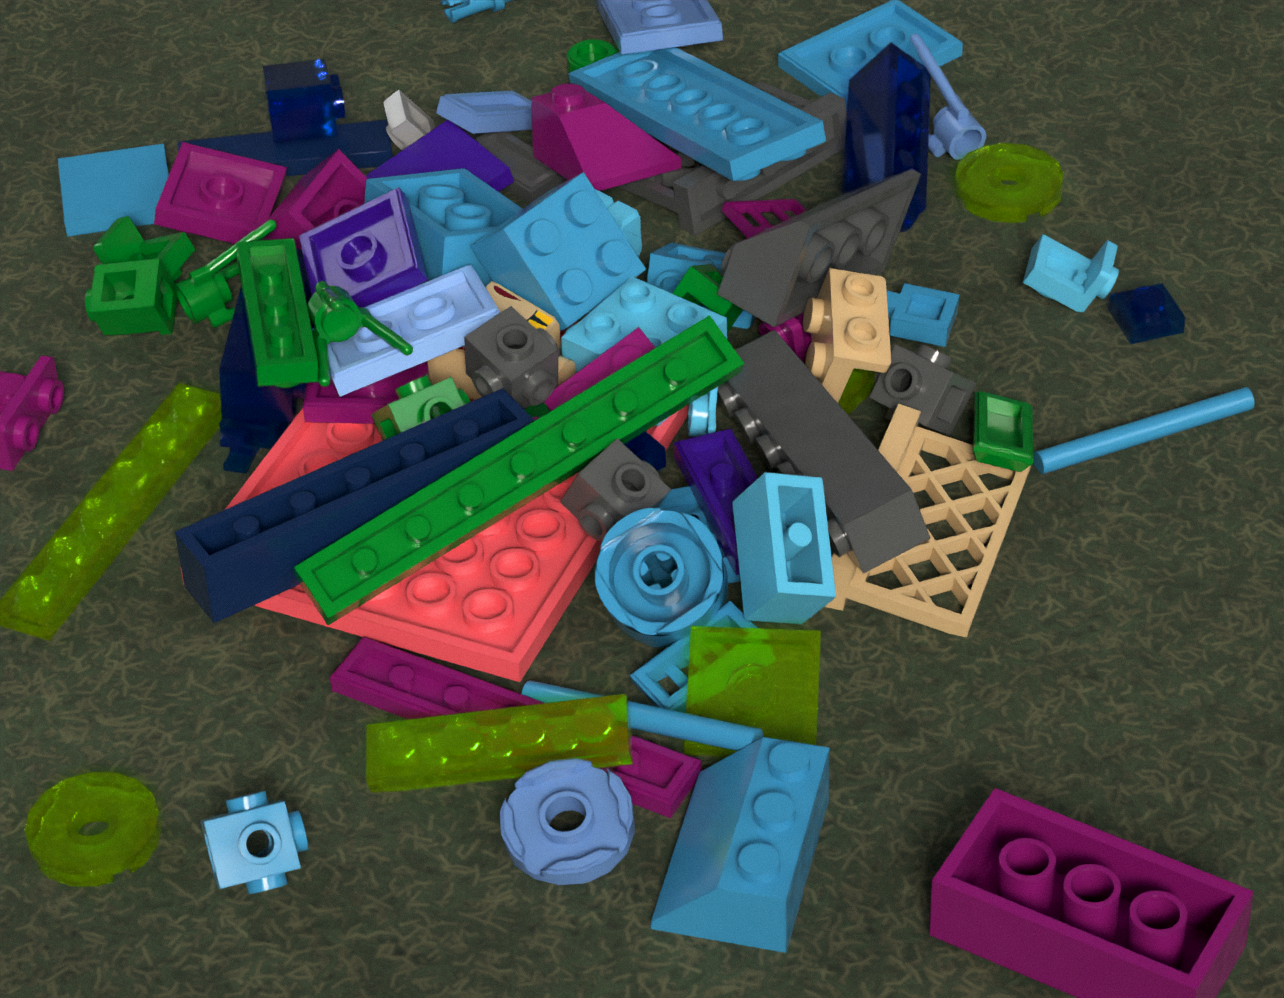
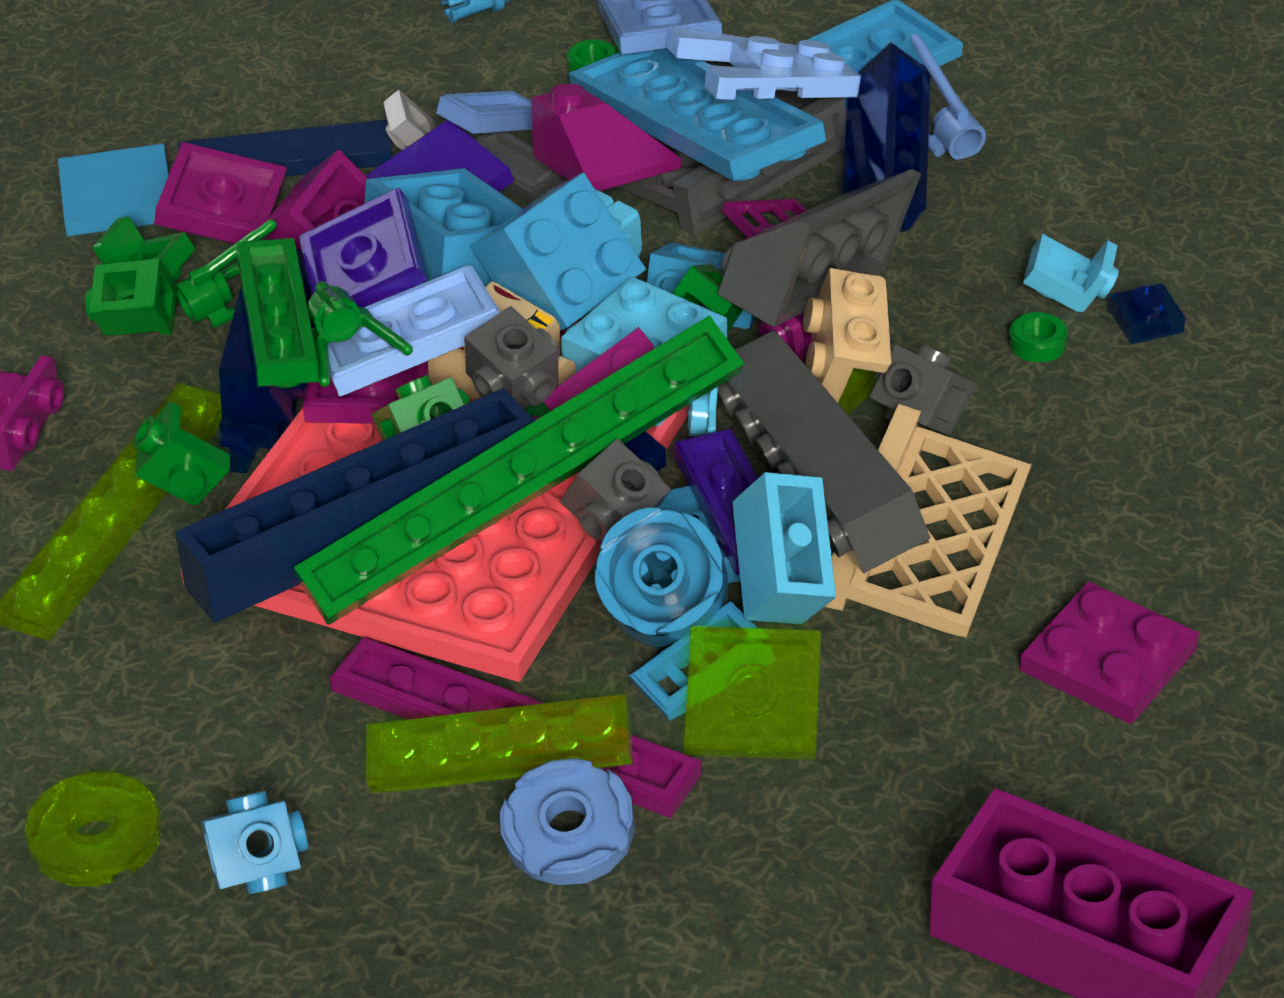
clear blue brick [263,59,345,143] -> none
dark azure bar [522,680,764,751] -> none
dark azure slope [651,737,830,953] -> none
dark azure plate [887,283,960,347] -> none
clear neon green tile [954,143,1064,223] -> none
green tile [973,391,1034,472] -> none
dark azure bar [1033,387,1255,475] -> none
none -> green bracket [133,401,230,505]
none -> light blue wing [665,26,861,99]
none -> green tile [1009,312,1067,362]
none -> magenta plate [1020,581,1199,724]

